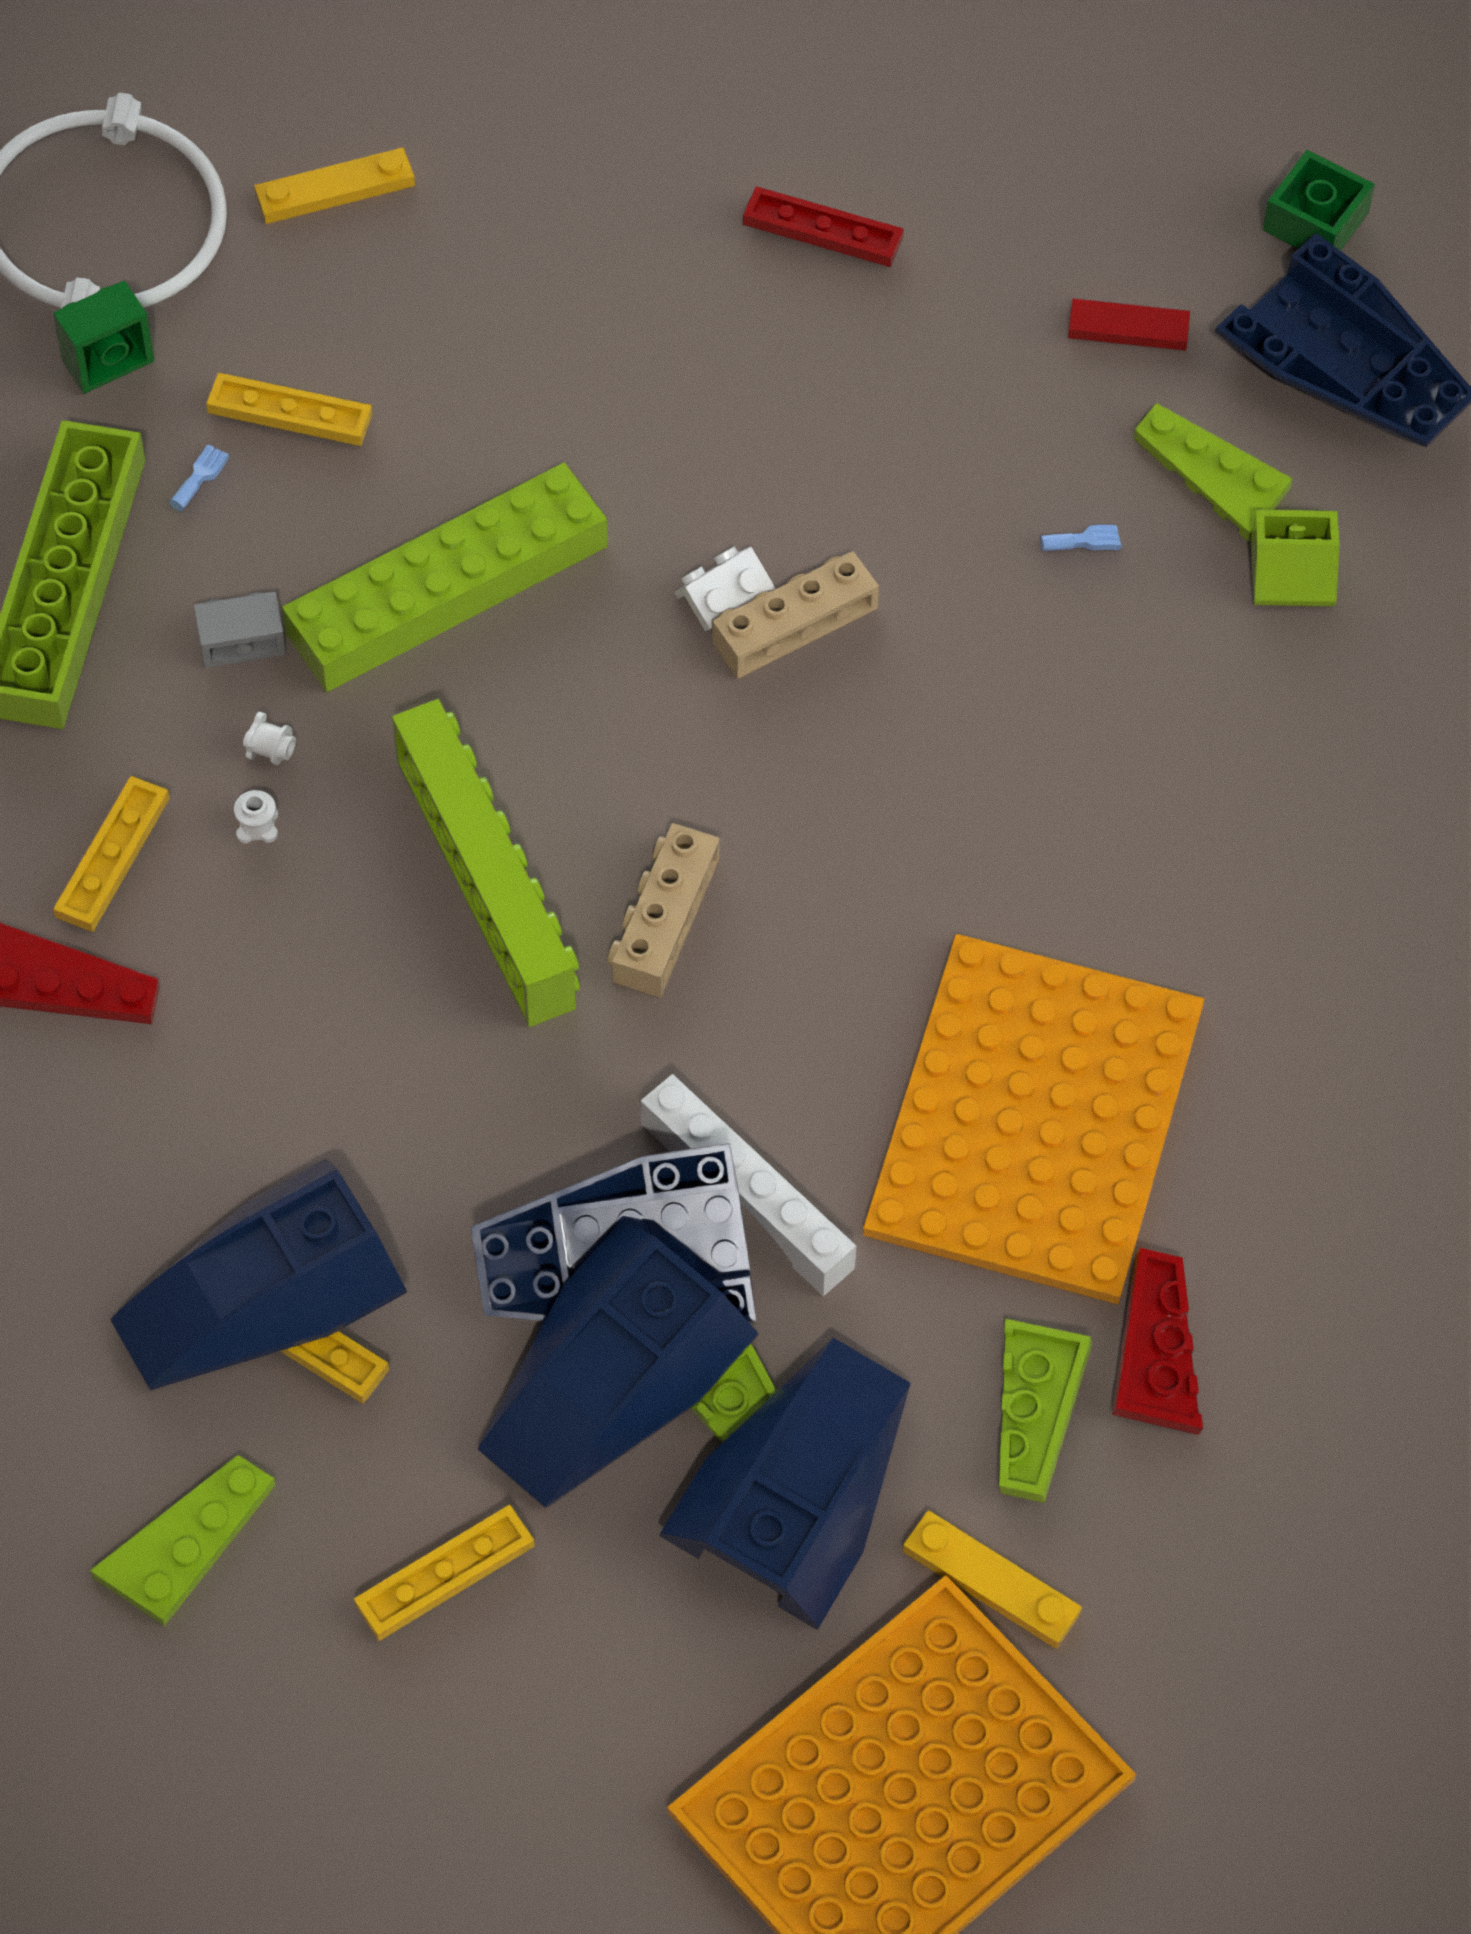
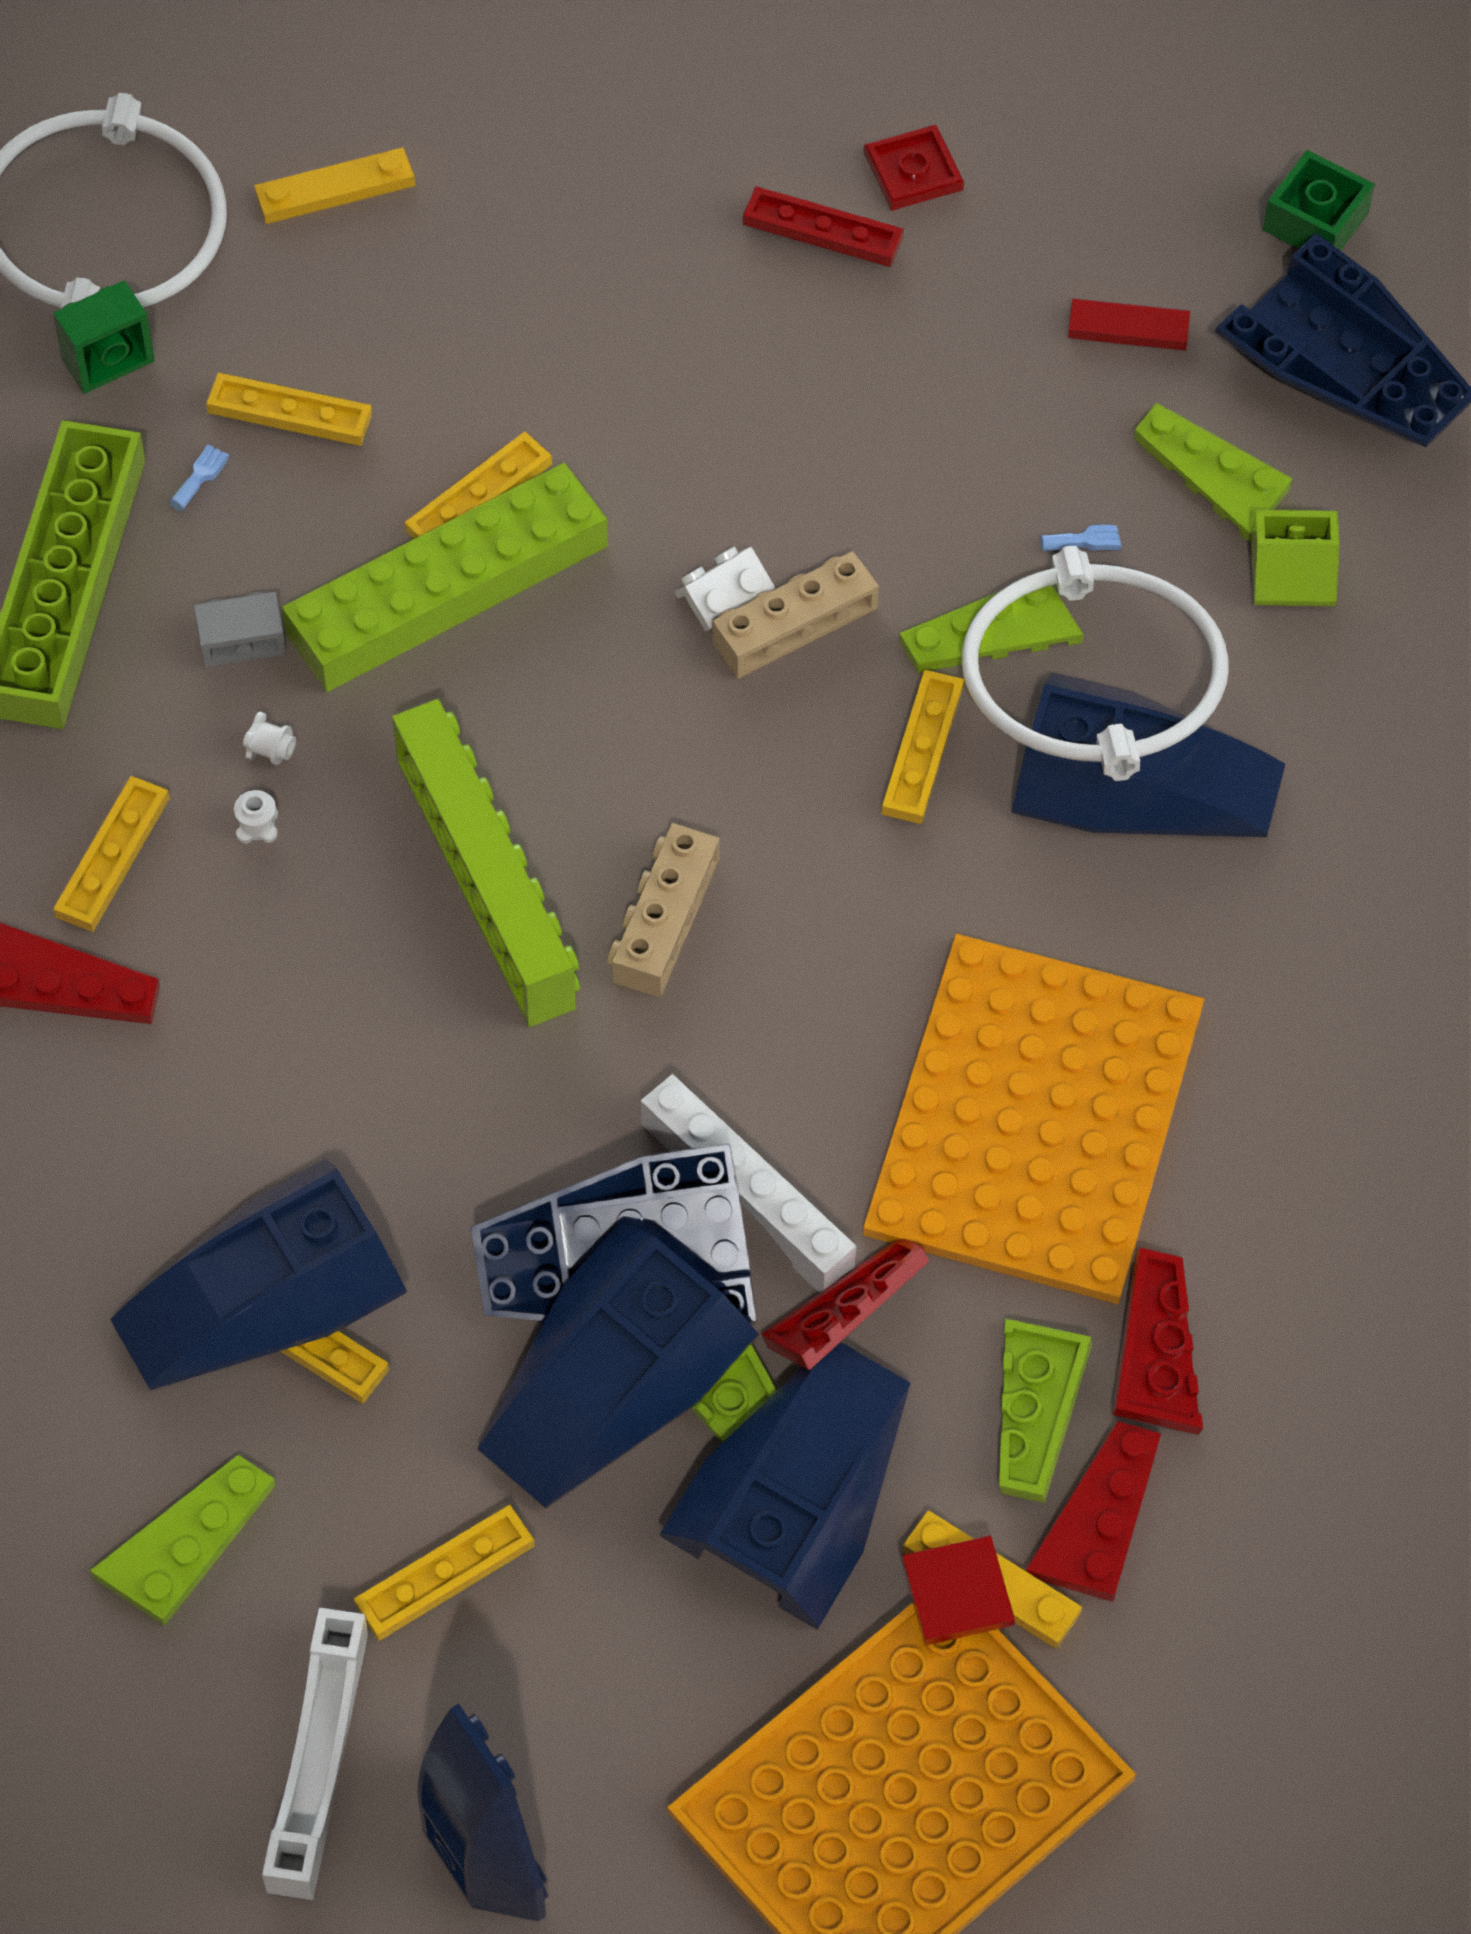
none -> white arch [262,1607,368,1900]
none -> yellow plate [404,431,552,539]
none -> dark blue wedge [417,1703,548,1921]
none -> red wing [761,1239,929,1370]
none -> red tile [864,124,964,211]
none -> yellow plate [881,670,964,824]
none -> lime wing [899,585,1083,673]
none -> red tile [901,1535,1015,1646]
none -> white piece [962,546,1229,781]
none -> dark blue wedge [1012,672,1285,837]
none -> red wing [1026,1421,1162,1602]

